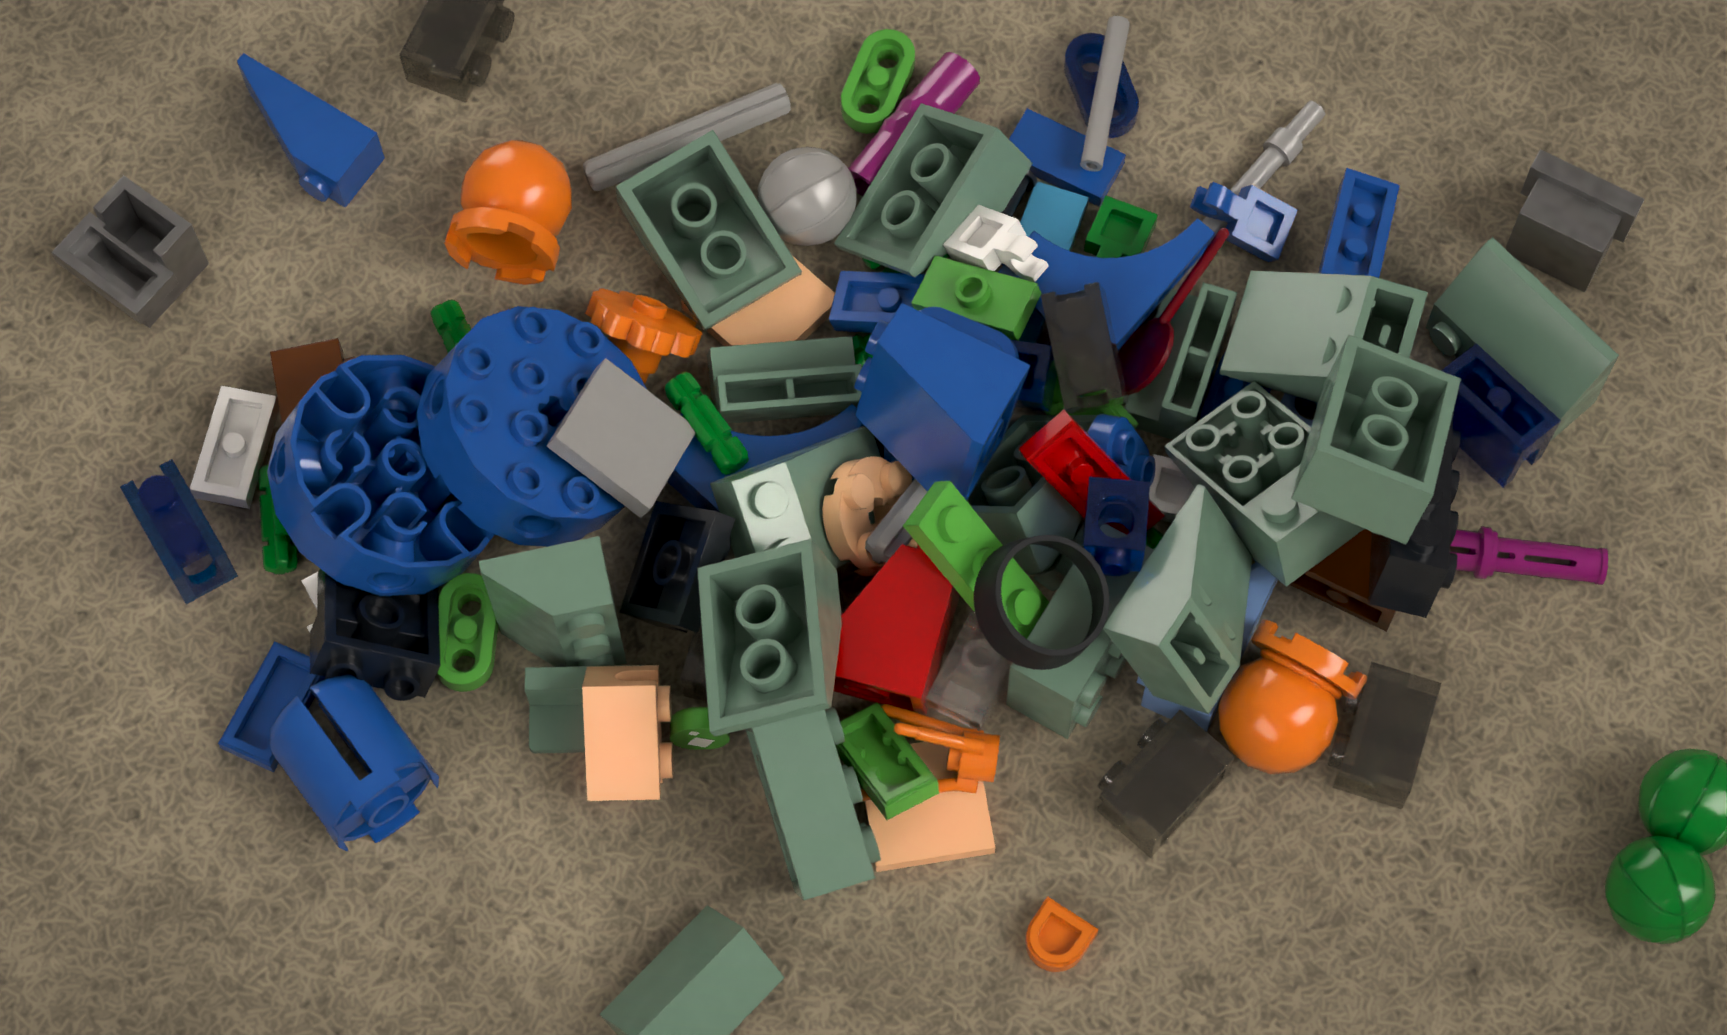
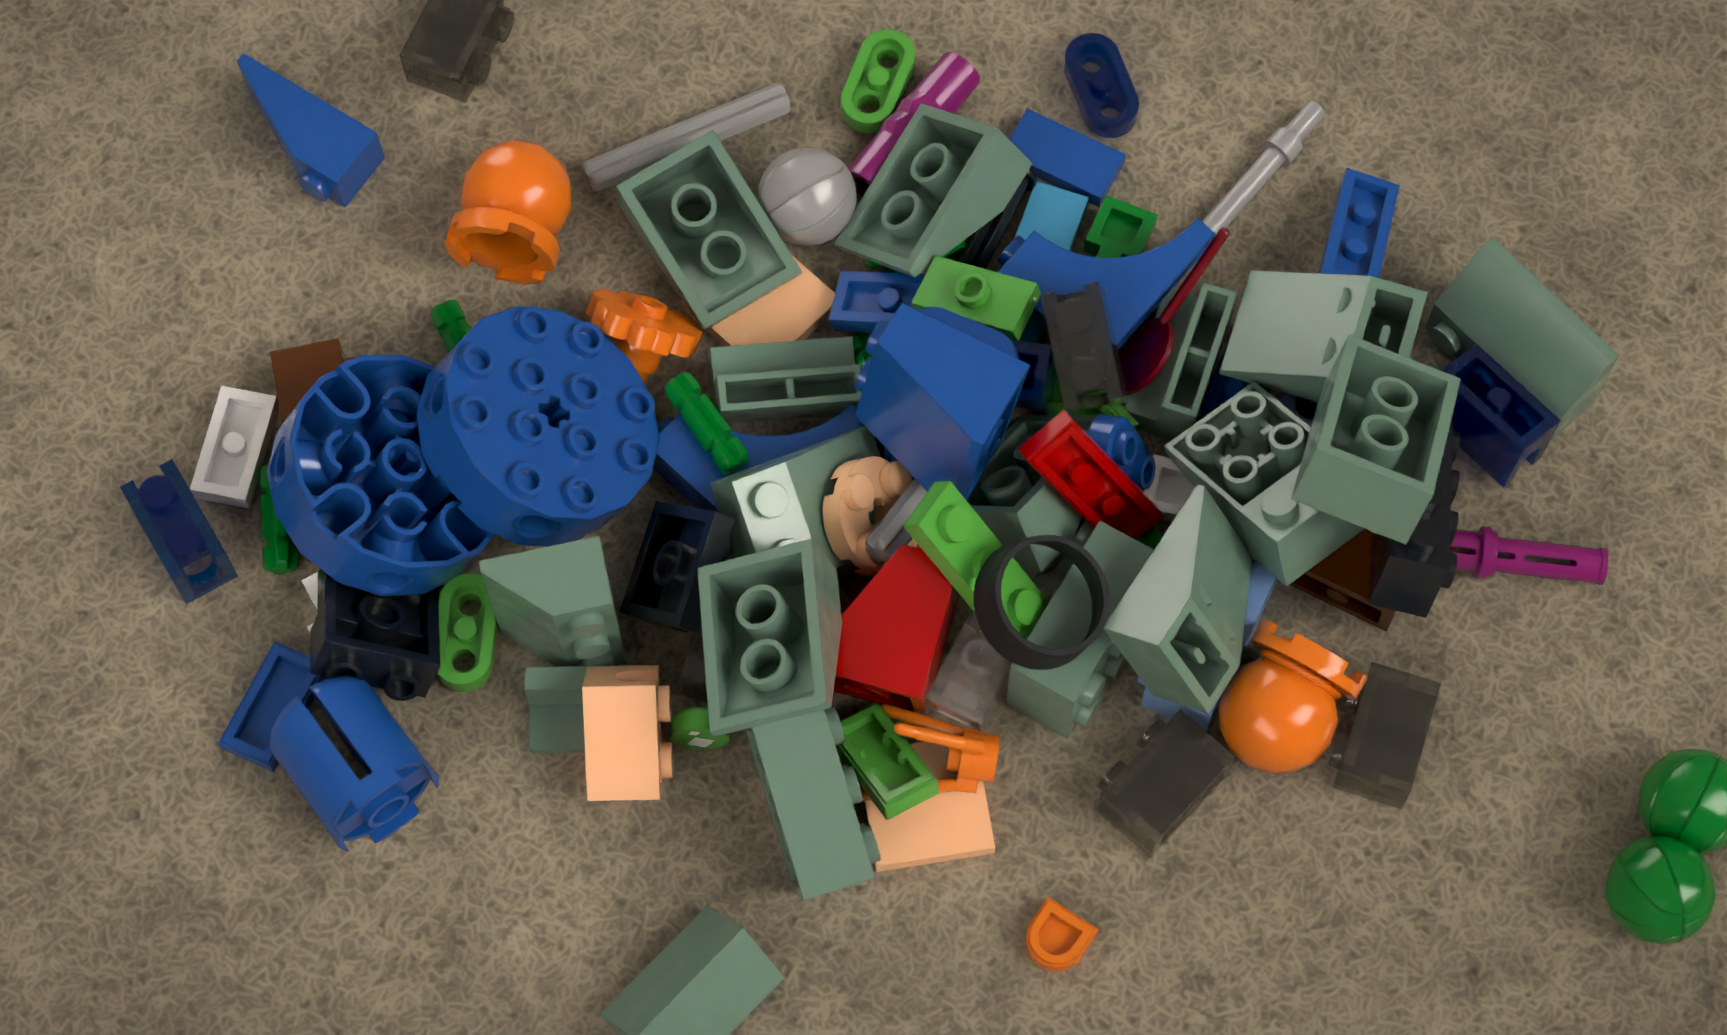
flat silver plate [51,175,209,328] -> none
light grey tile [547,358,696,518] -> none
white plate [943,204,1049,282] -> none
light grey piece [1080,16,1130,172] -> none
clear blue brick [1082,477,1150,576] -> none
plate [1190,182,1298,262] -> none
flat silver plate [1505,149,1645,292] -> none

